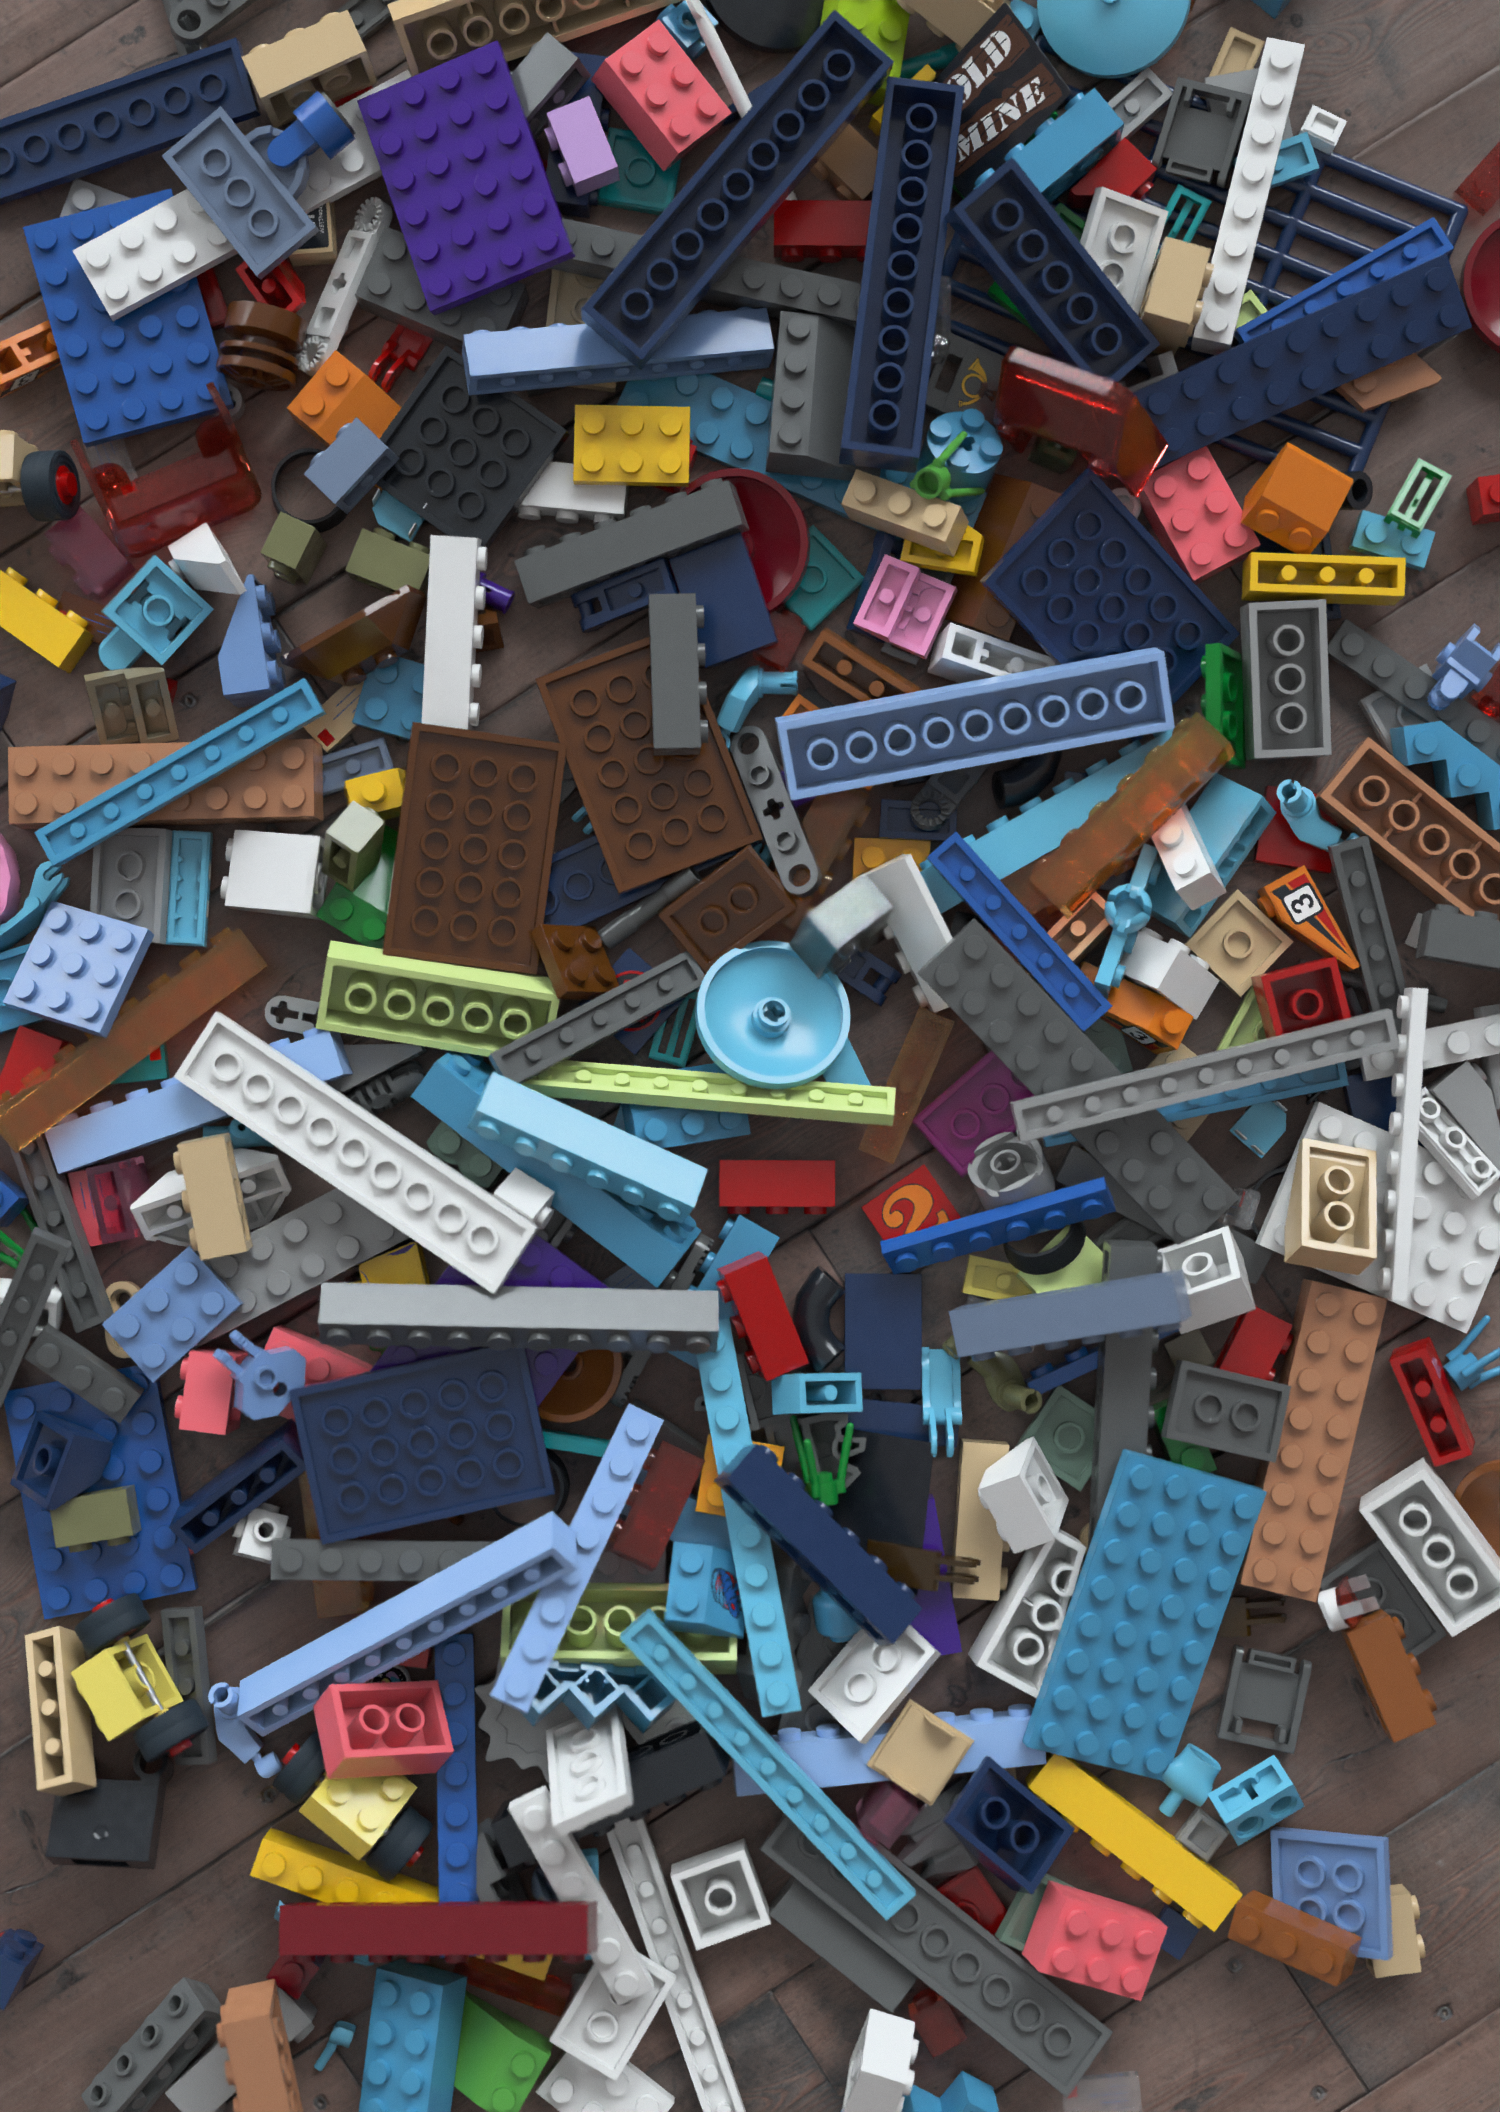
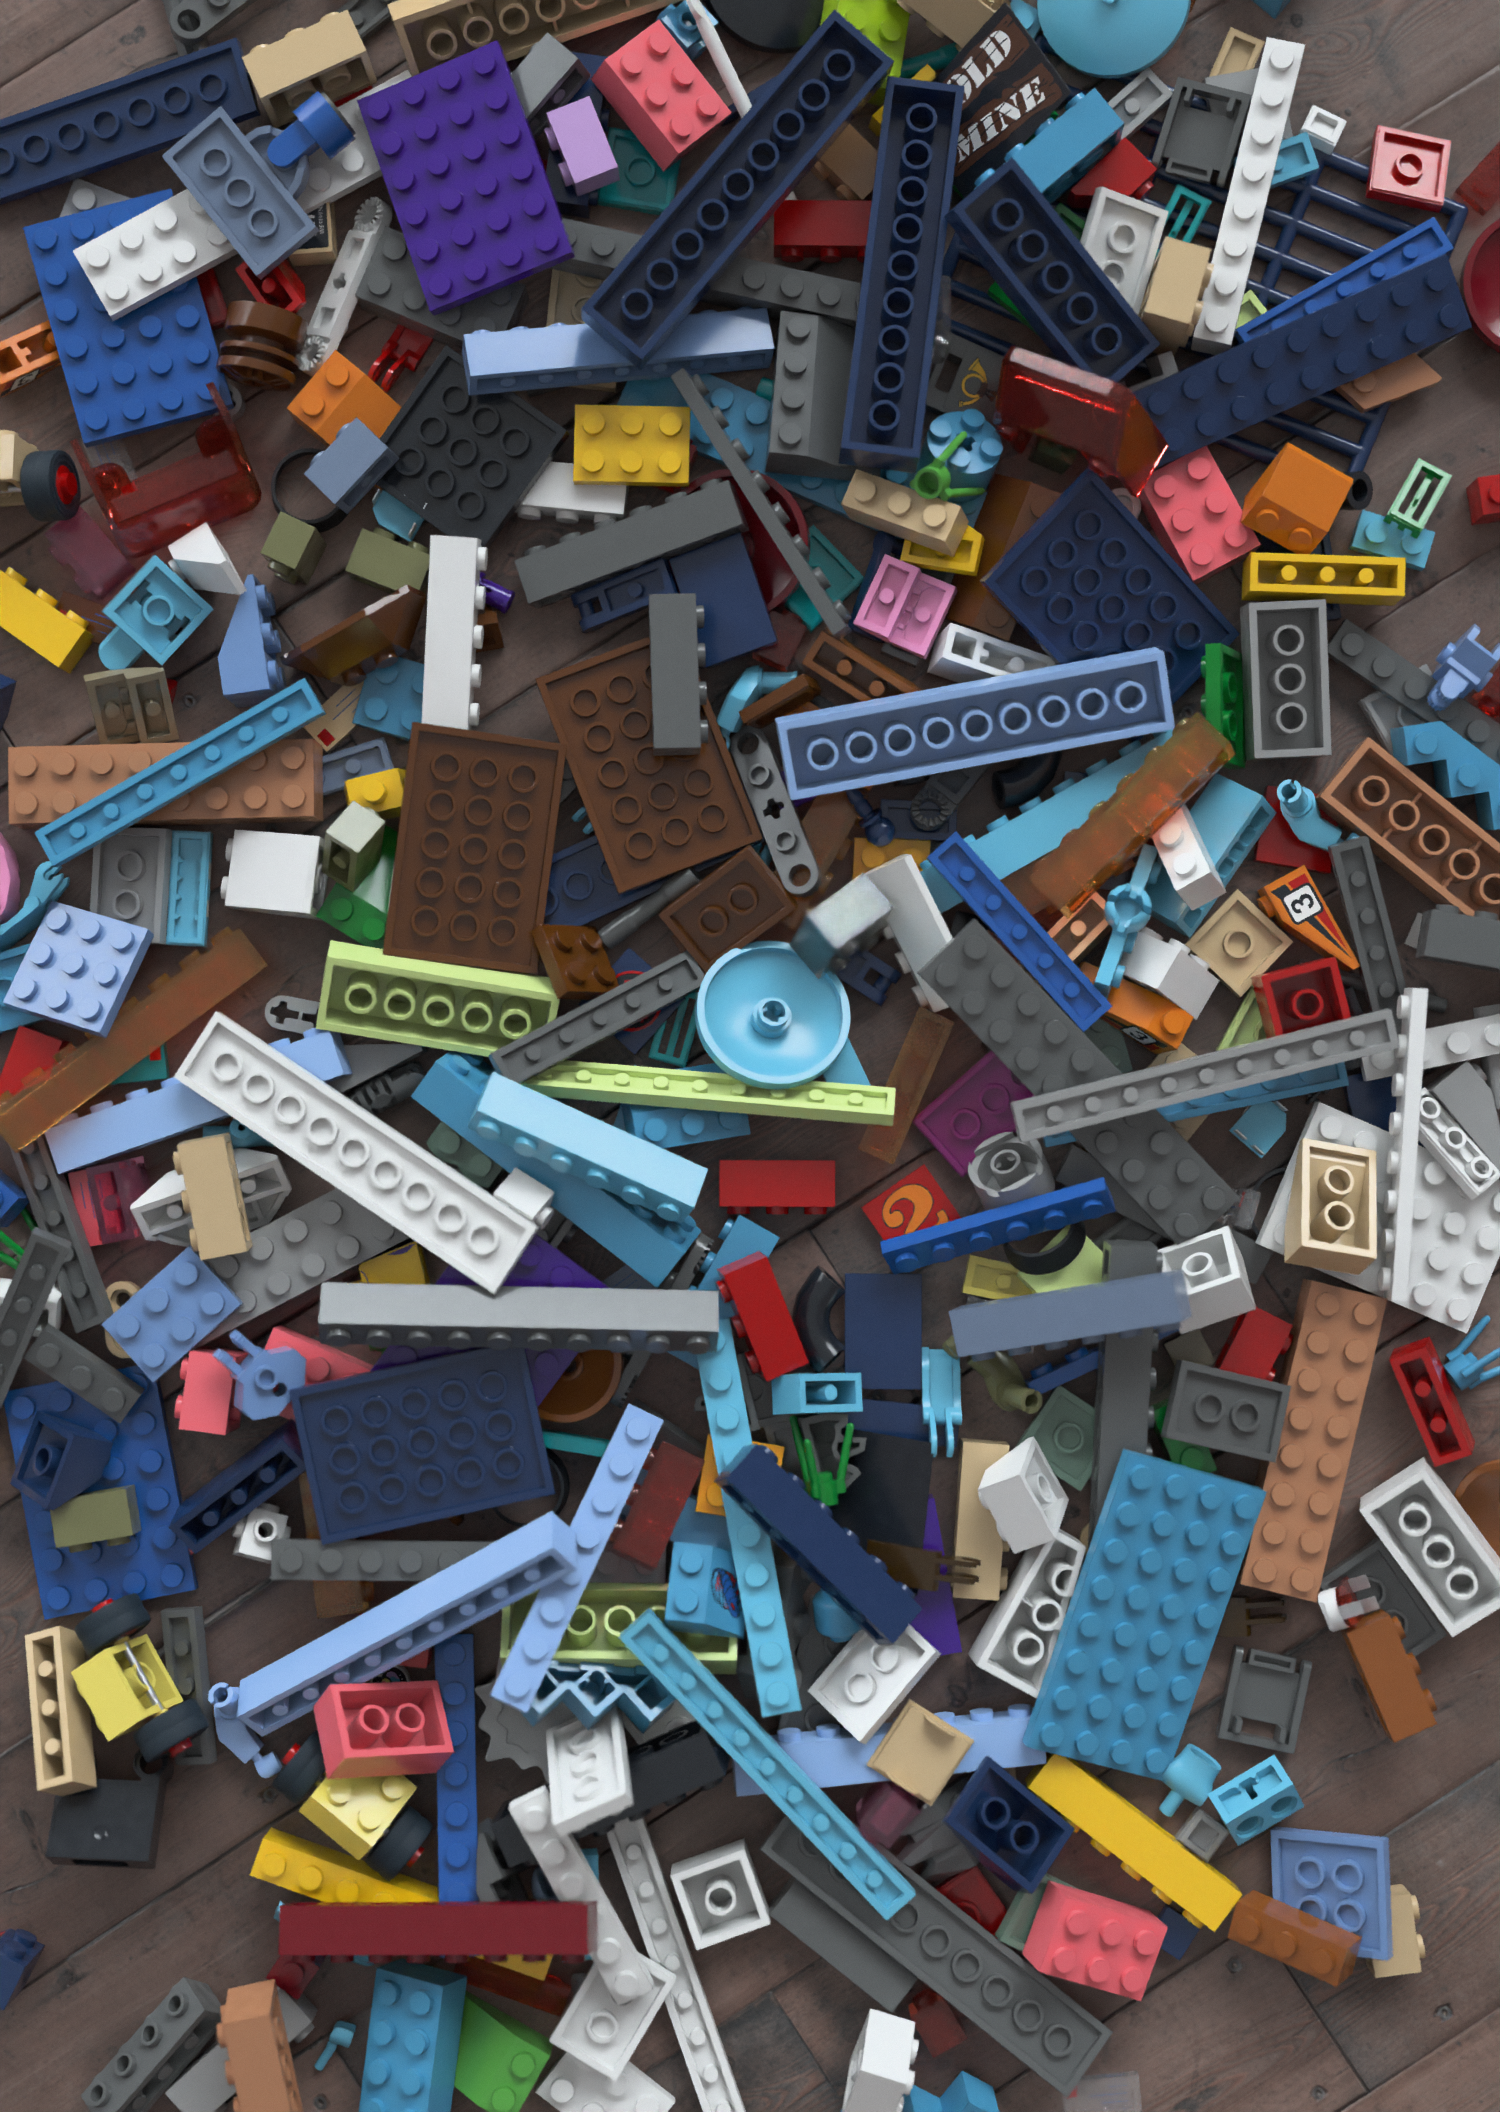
none -> dark grey plate [670,368,852,640]
none -> reddish brown tile [739,674,822,729]
none -> dark blue bar [845,788,896,847]
none -> tile [1365,125,1451,213]

